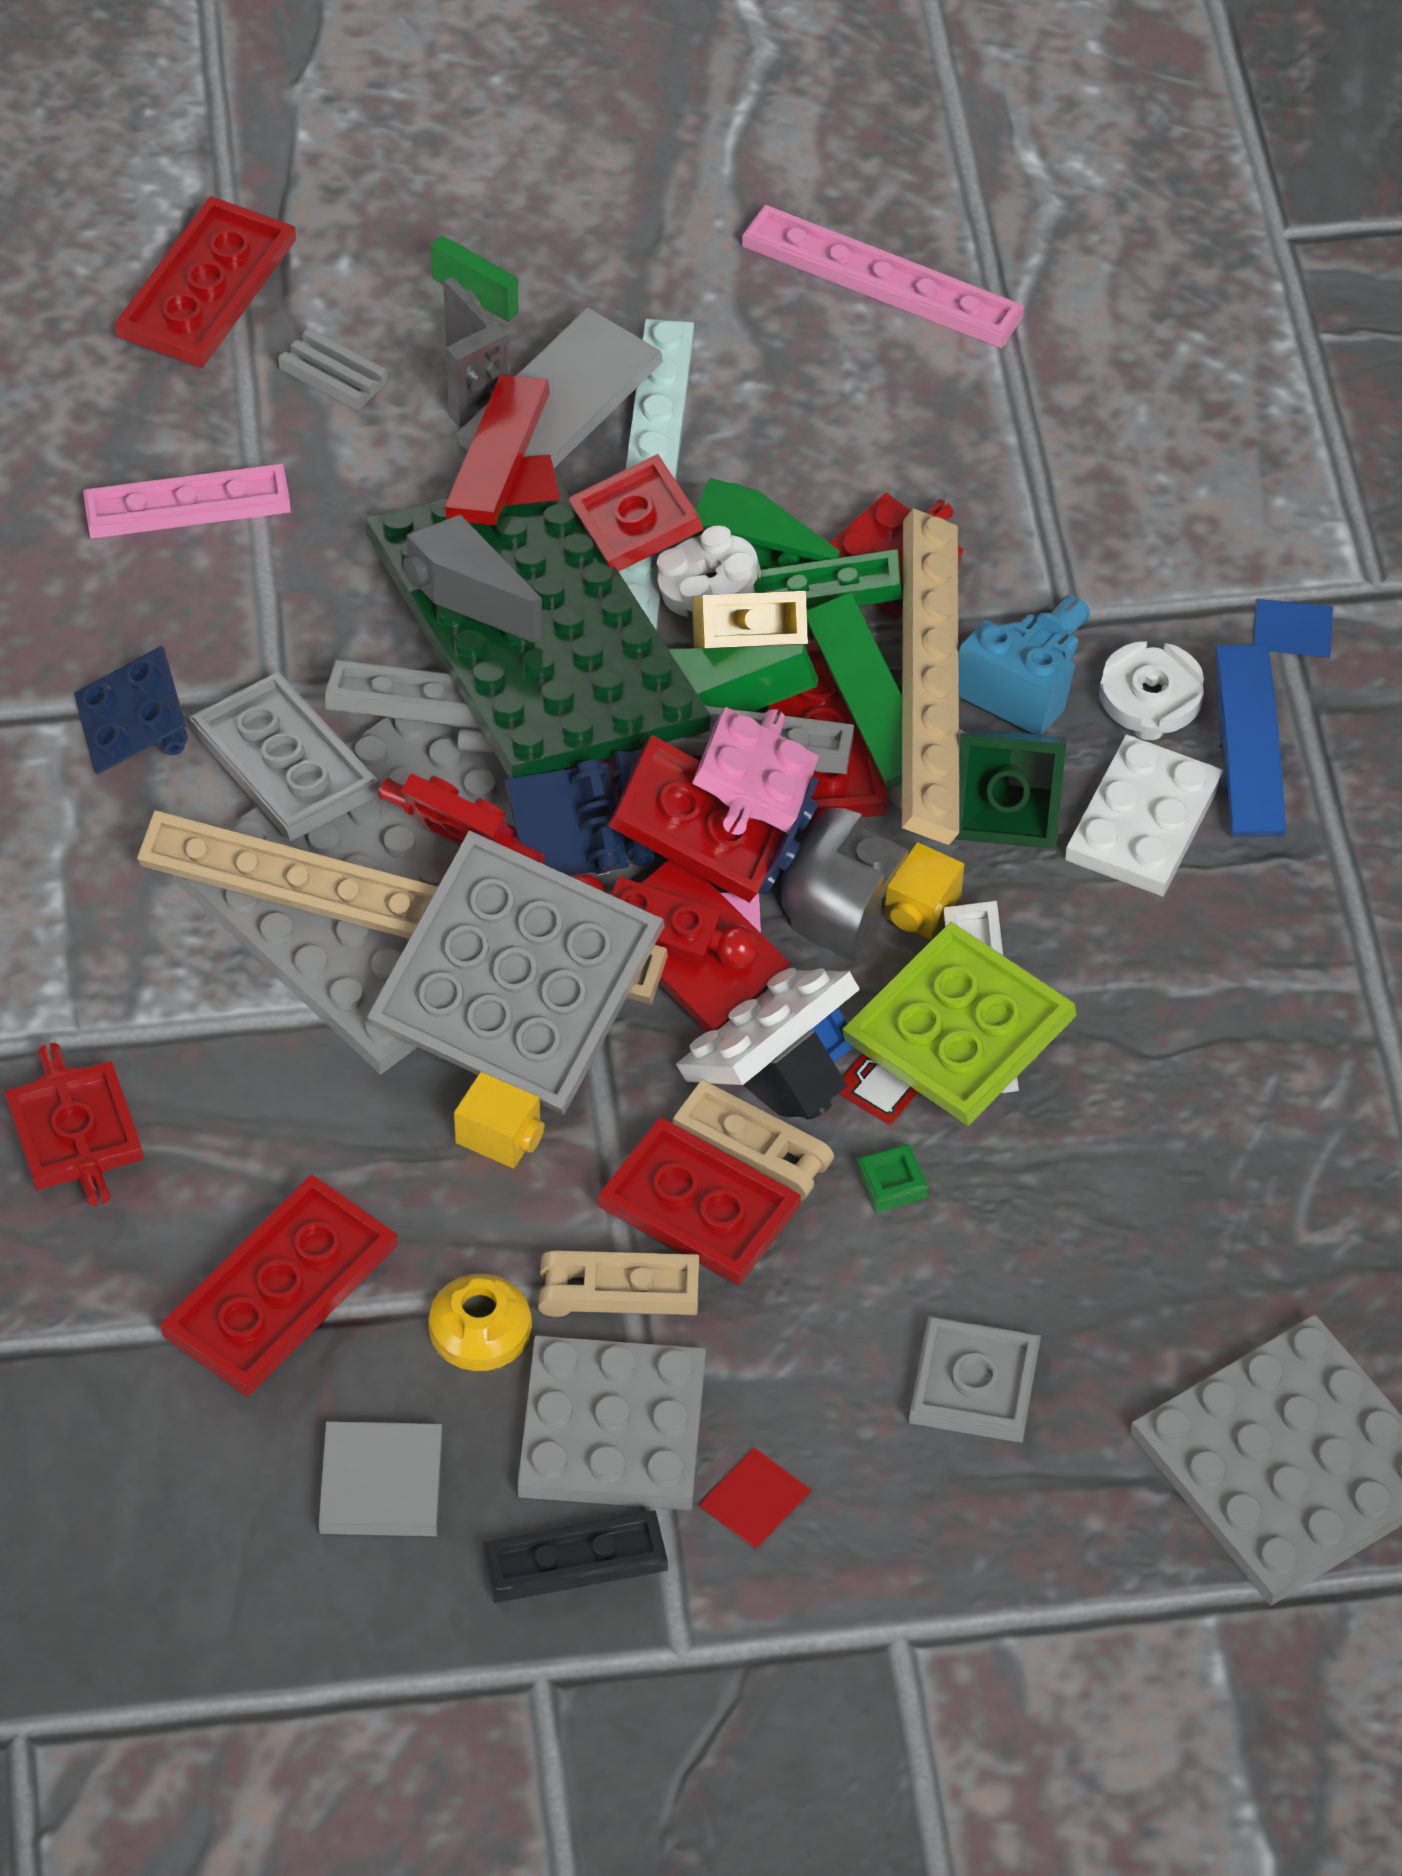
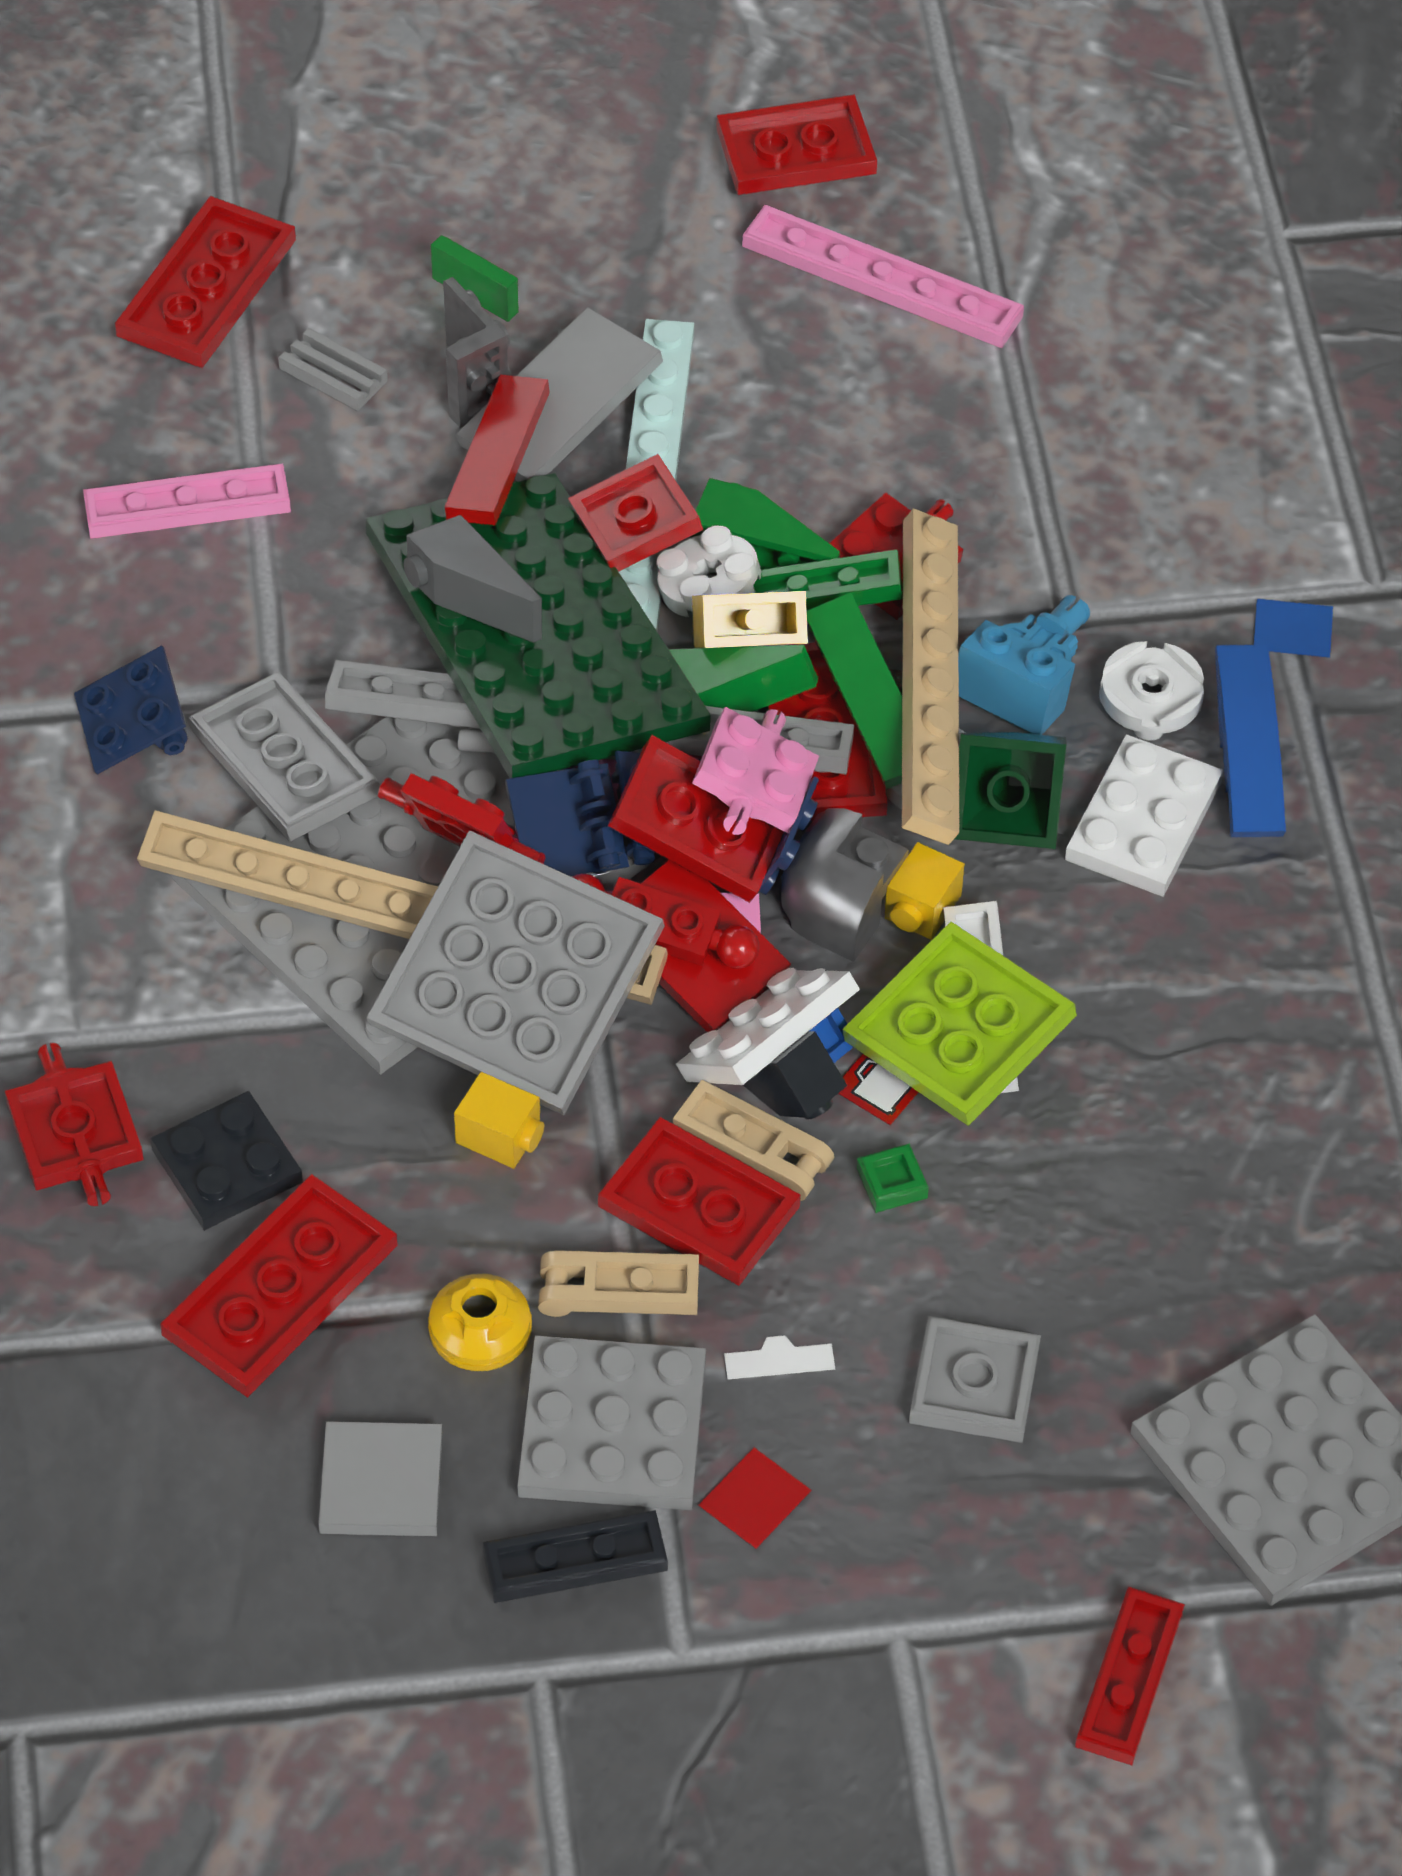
red sticker [504,454,561,505] -> none
none -> black plate [150,1091,303,1231]
none -> red plate [716,94,877,195]
none -> white sticker [724,1335,835,1379]
none -> red tile [1075,1586,1185,1766]

